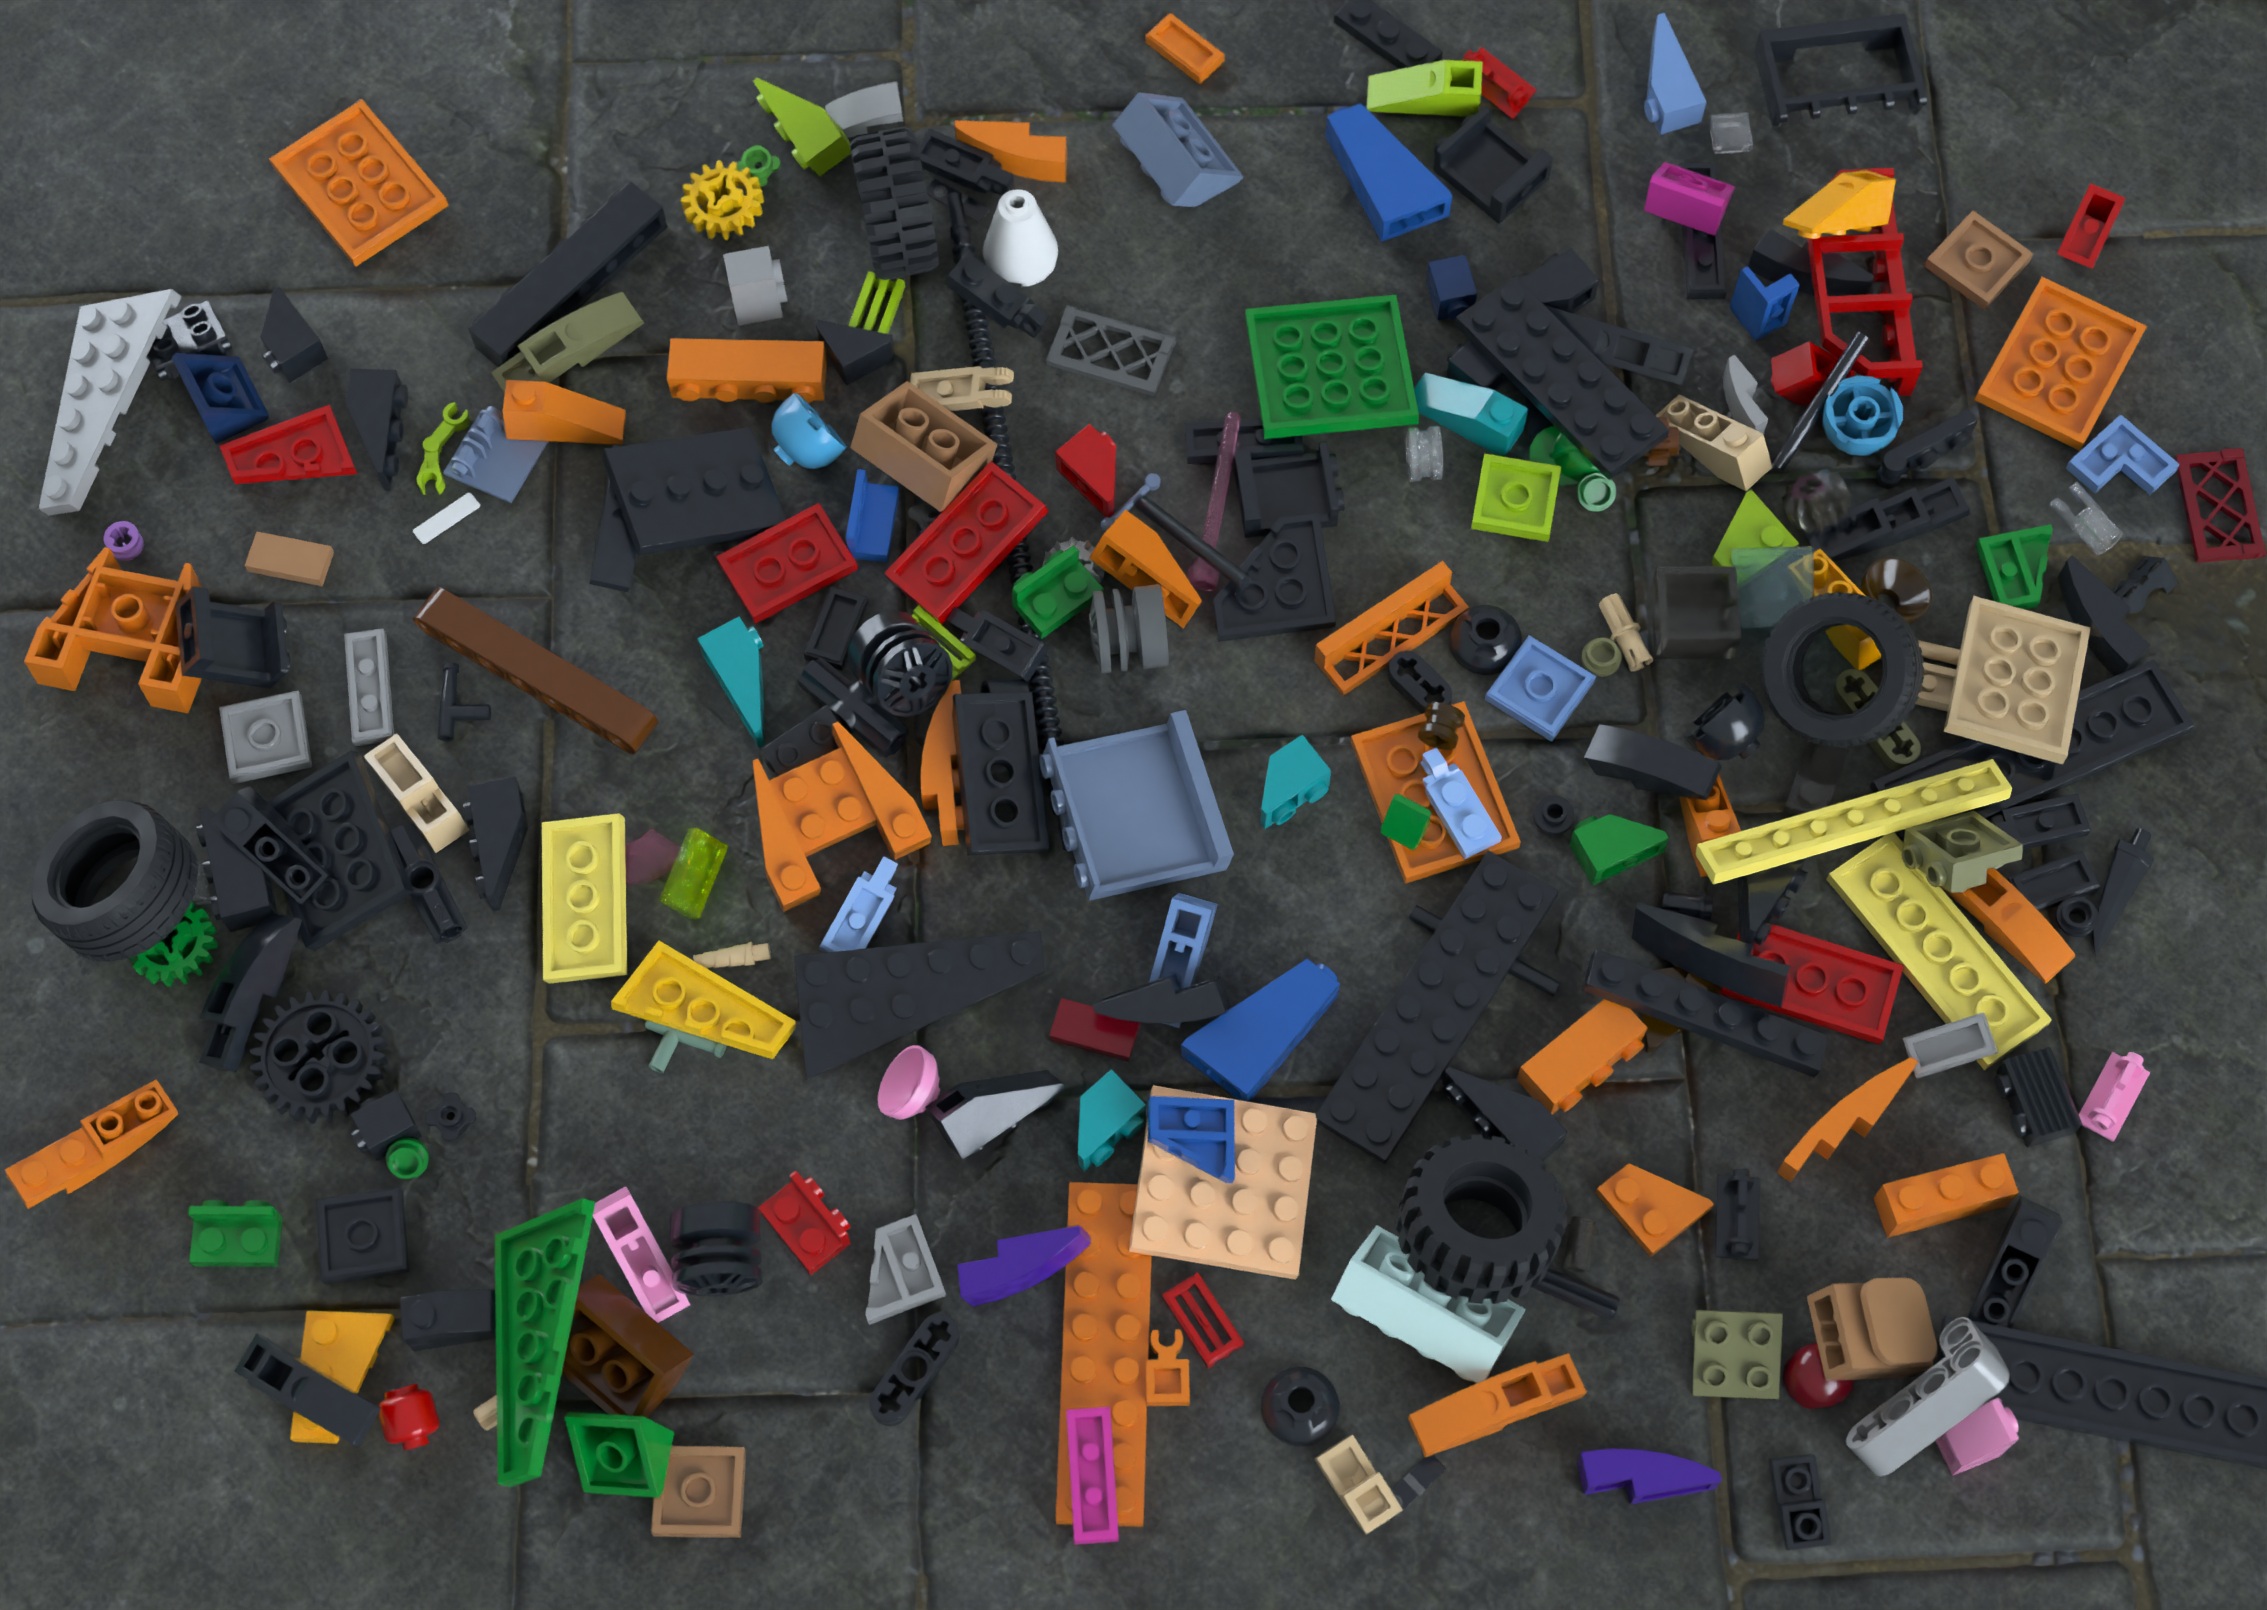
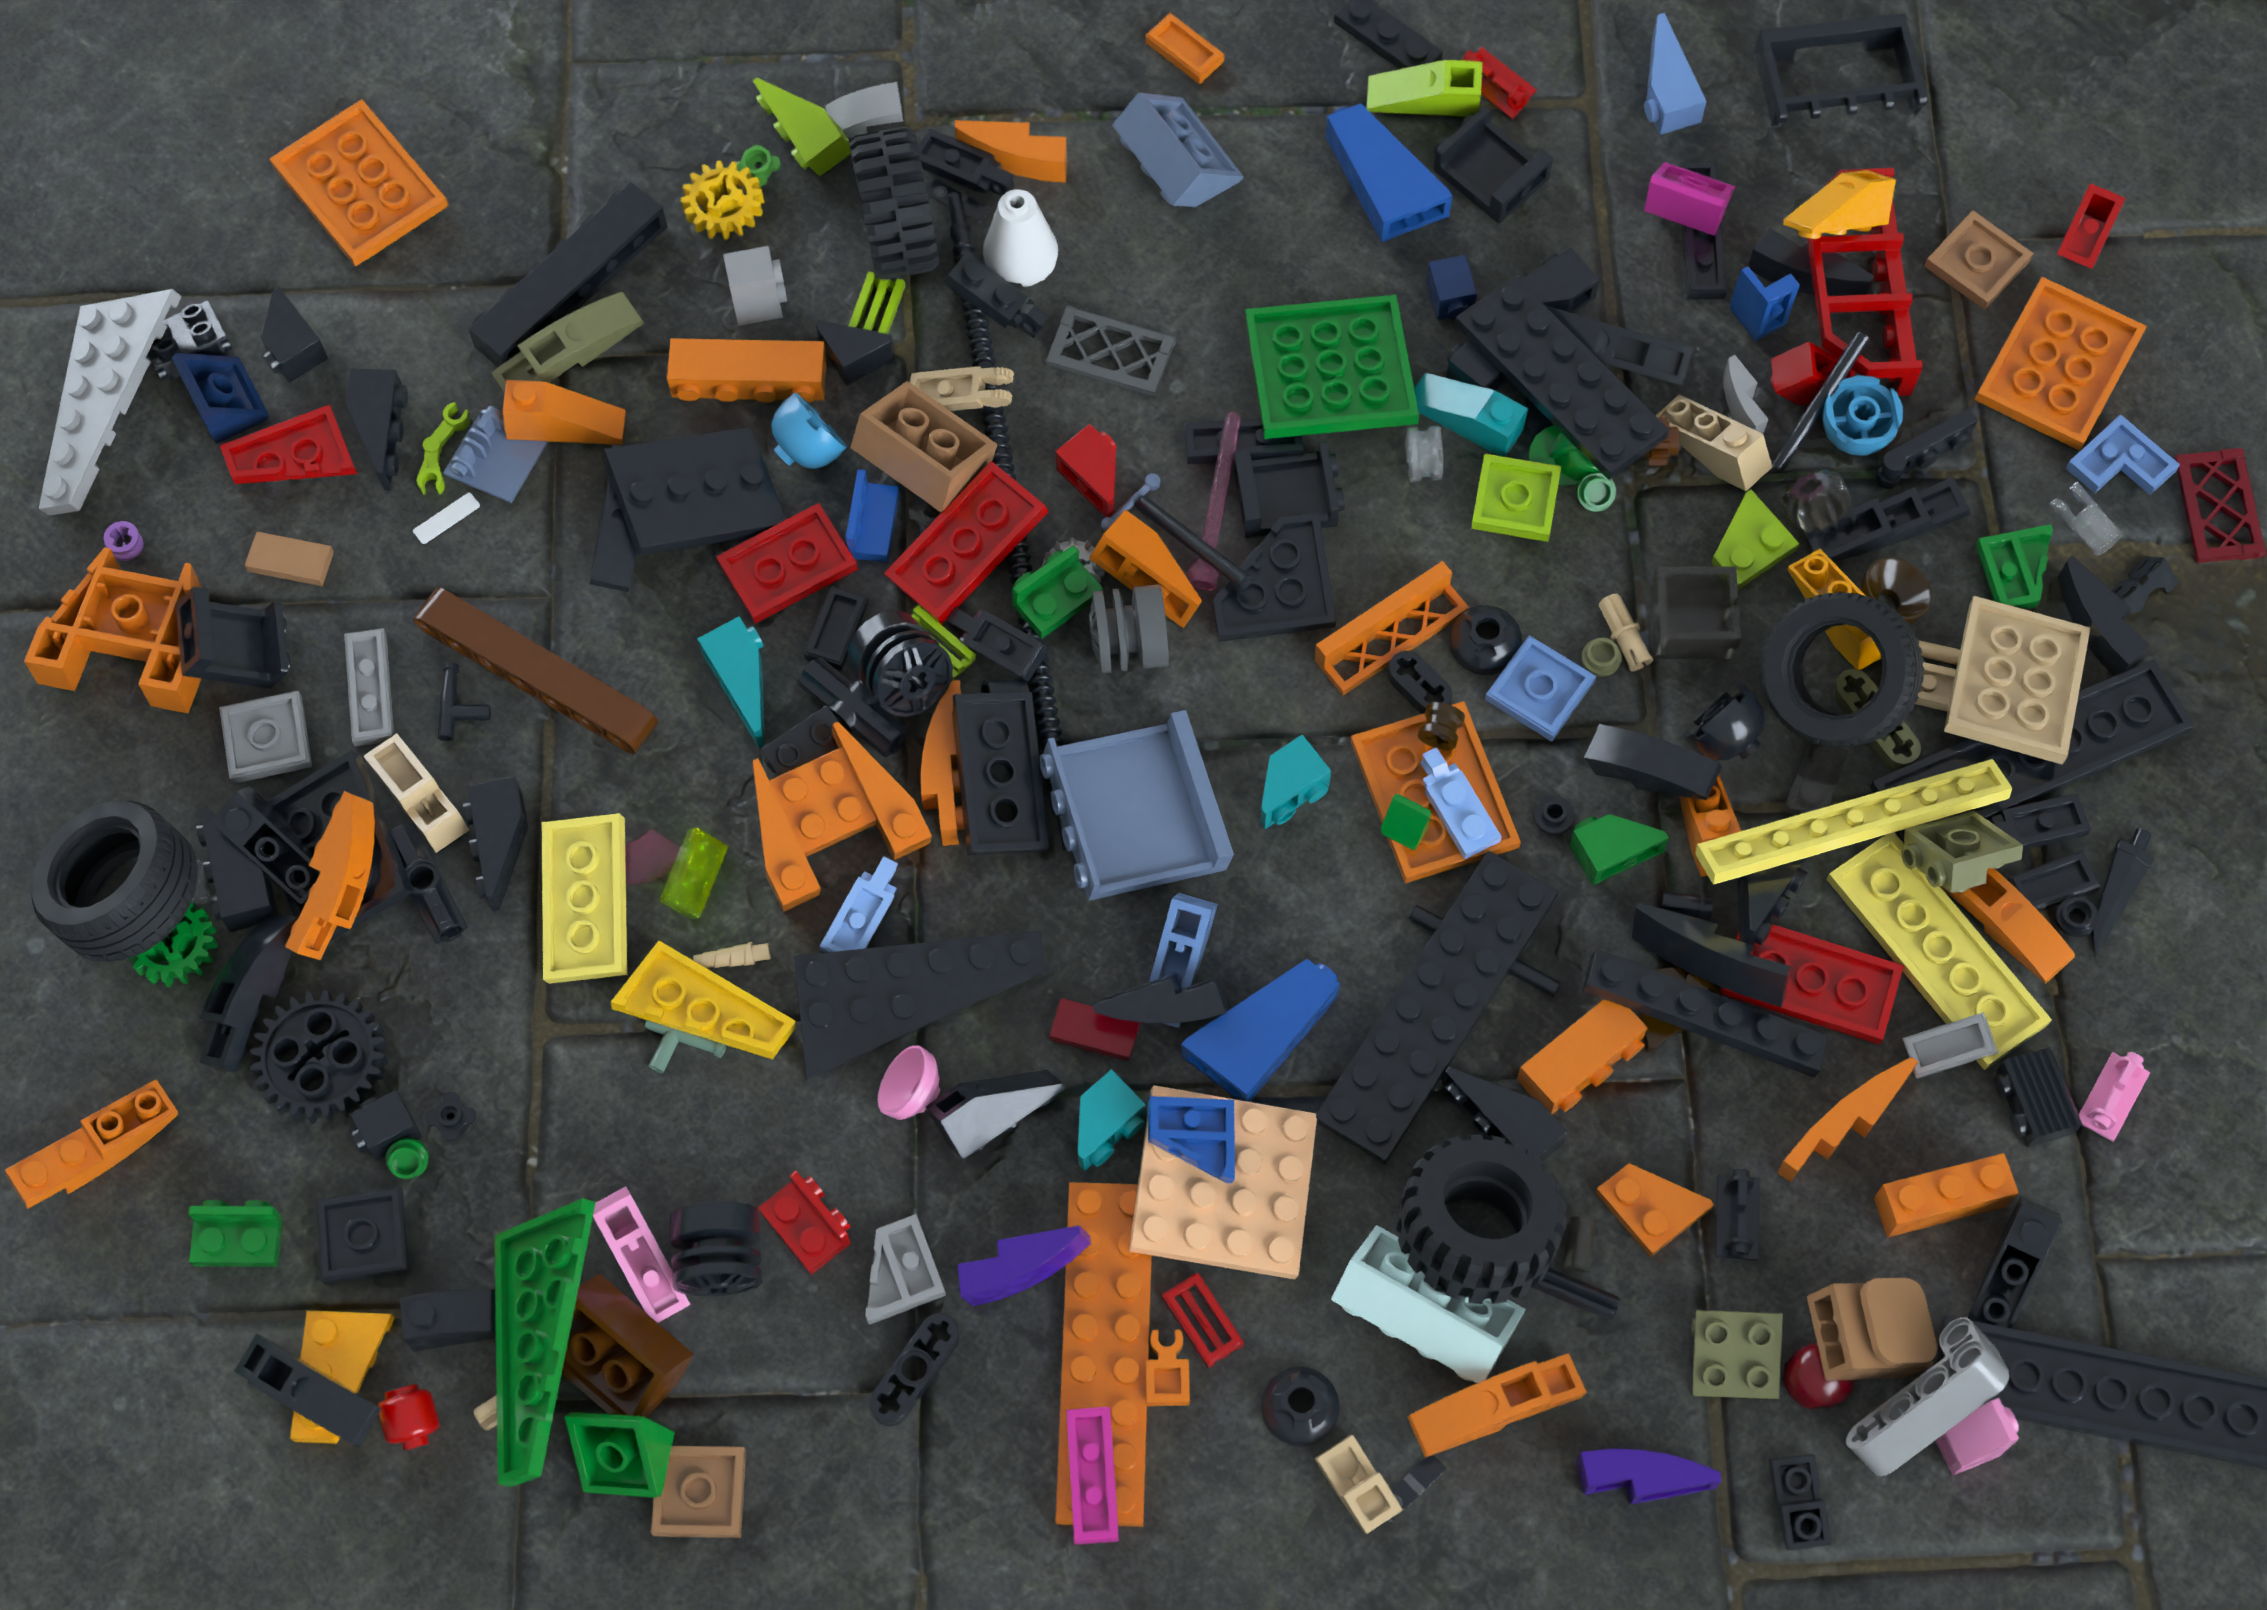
clear tile [1709,112,1753,154] -> none
clear light blue plate [1732,546,1814,629] -> none
none -> orange slope [285,791,375,960]

